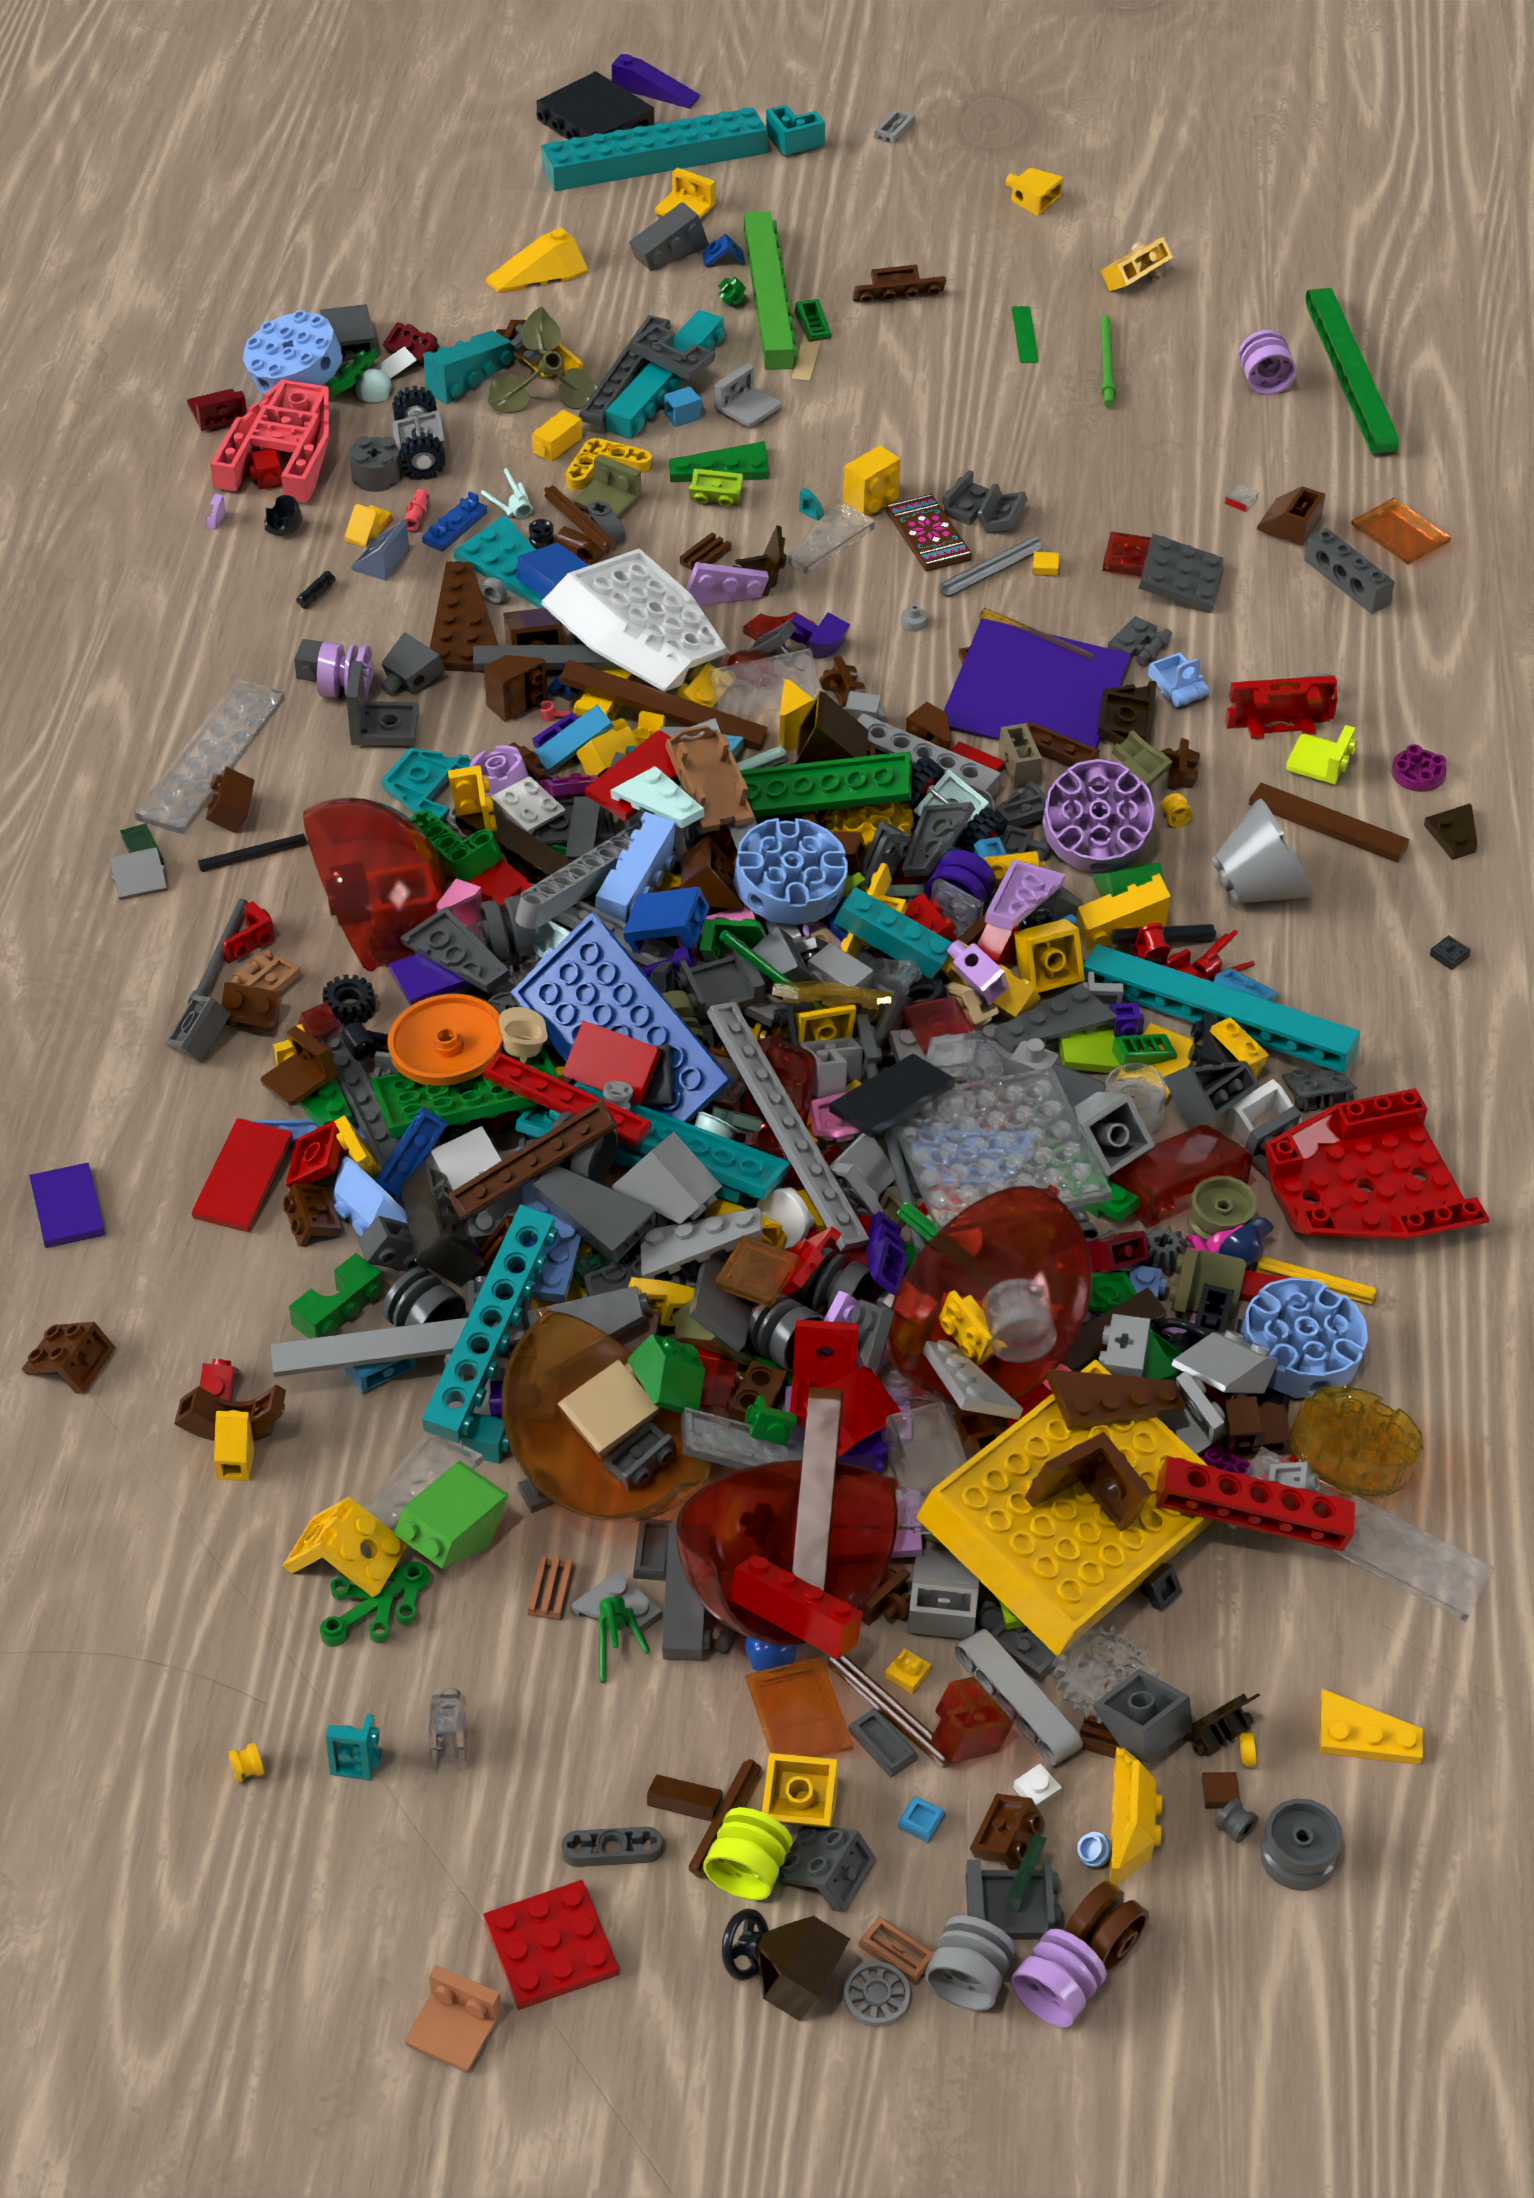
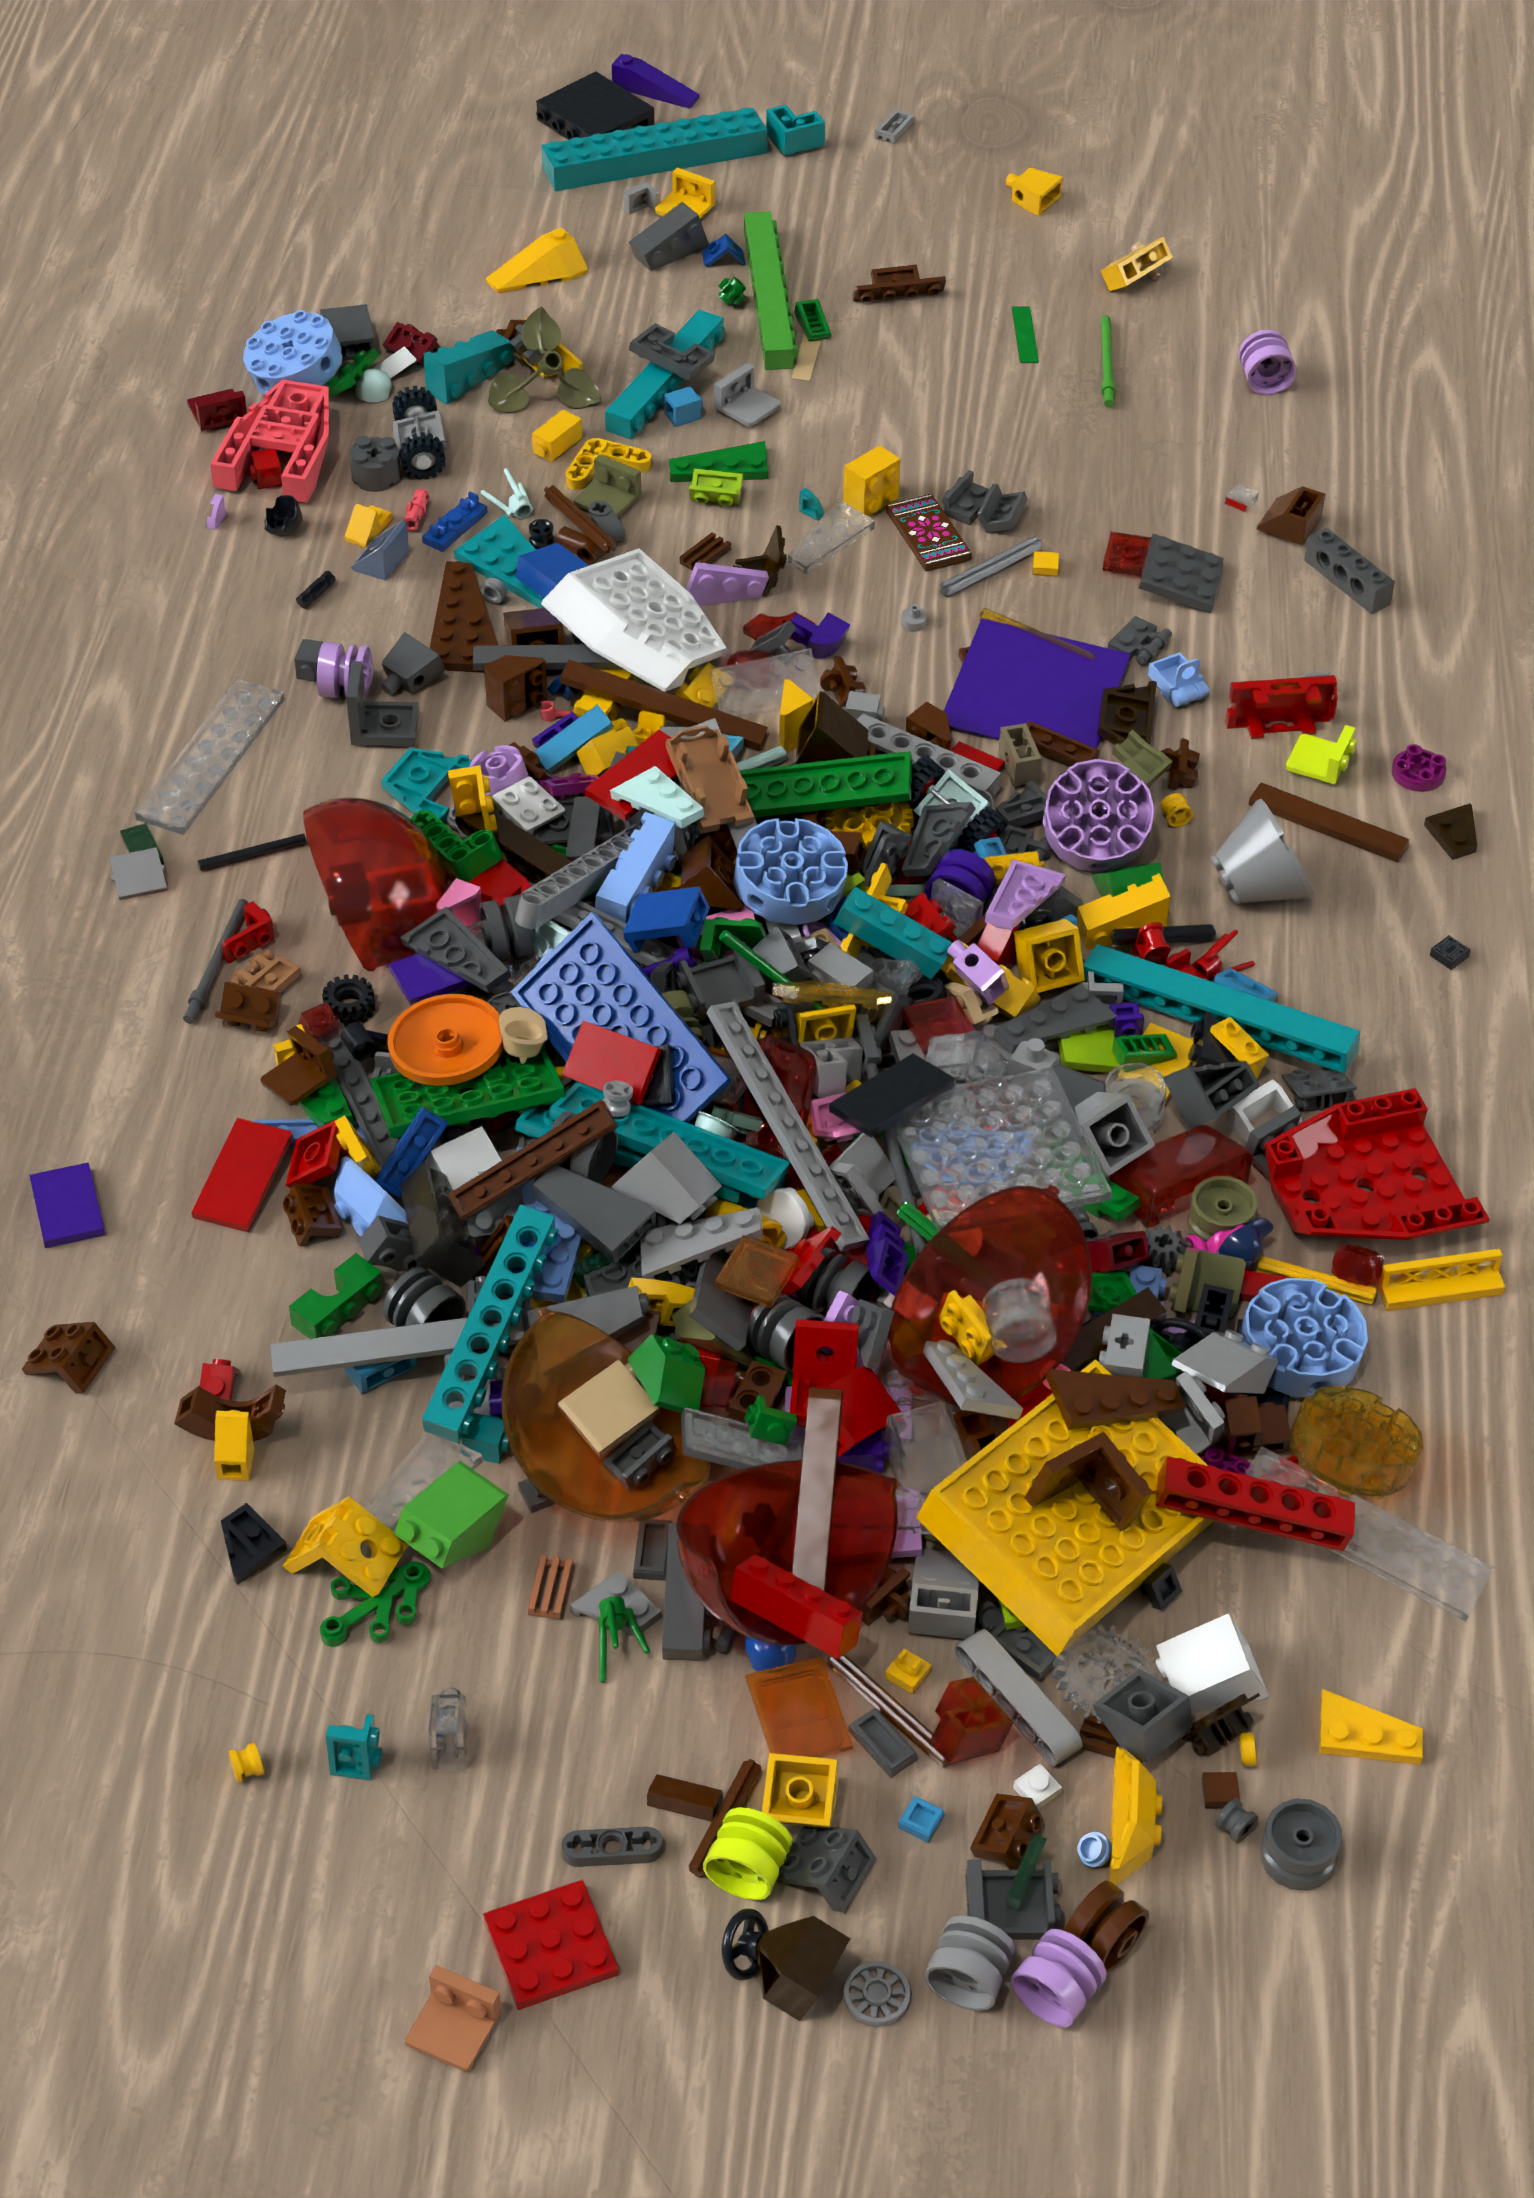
dark grey slope [165,995,231,1063] -> none
reddish brown brick [205,766,255,833] -> none
red tile [483,1052,652,1148] -> none
dark grey tile [579,315,670,426] -> none
nougat tile [859,1916,934,1985] -> none
light grey bracket [1268,1461,1320,1493] -> none
green beam [1306,288,1399,455] -> none
clear orange piece [1351,497,1451,565] -> none
none -> black wing [221,1503,288,1585]
none -> light grey bracket [624,182,660,214]
none -> white slope [1156,1613,1269,1714]
none -> clear red gear [1331,1244,1385,1286]
none -> yellow fence [1378,1249,1506,1311]

